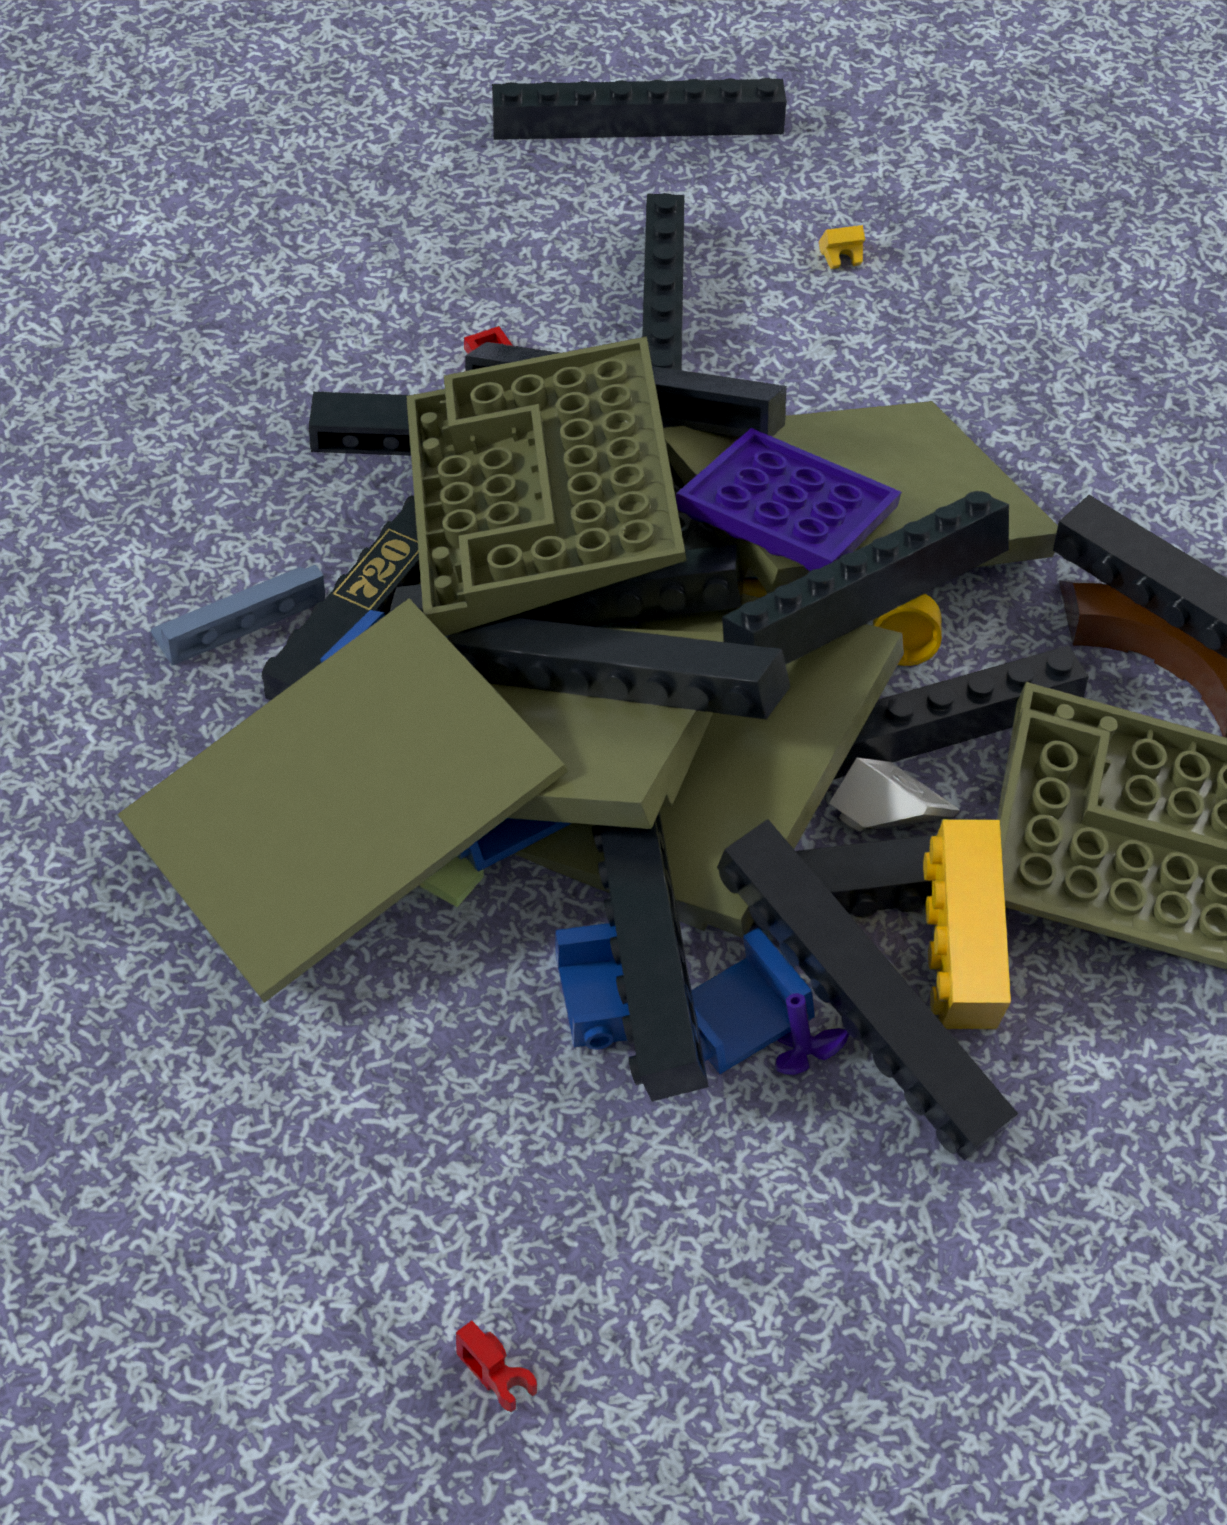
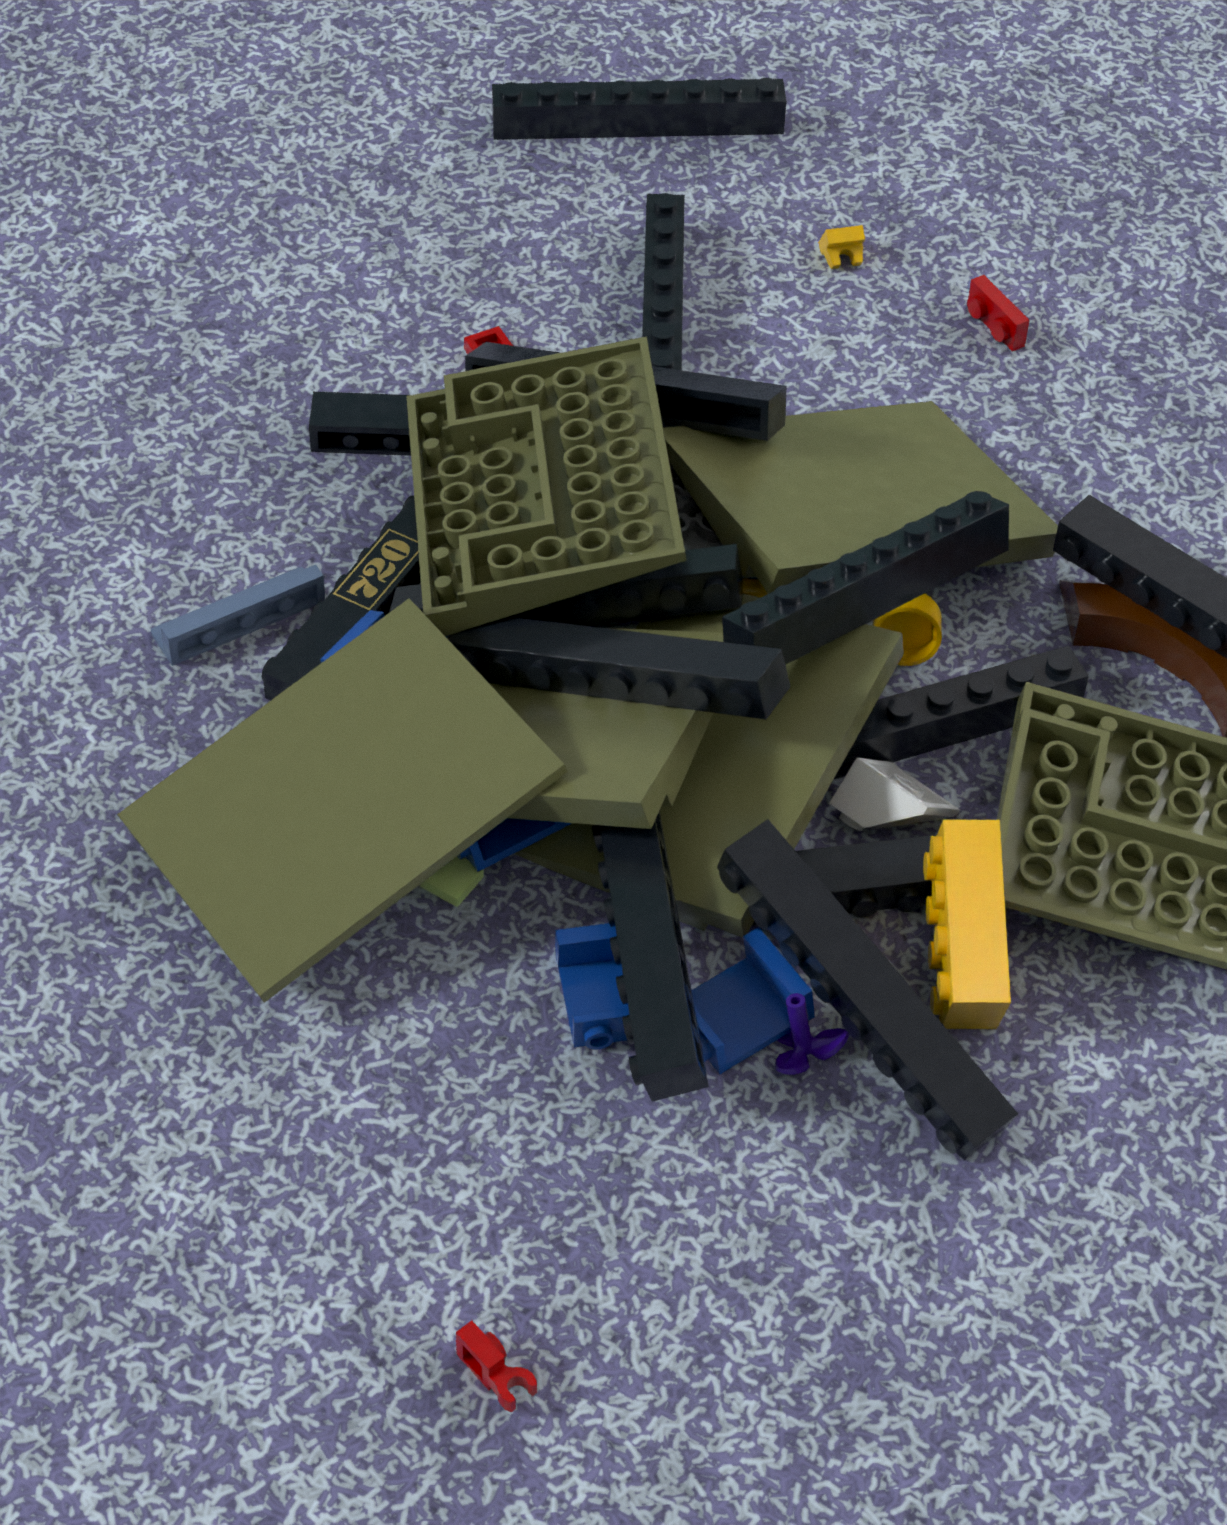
dark purple plate [675,428,902,571] -> none
none -> red plate [967,274,1030,352]

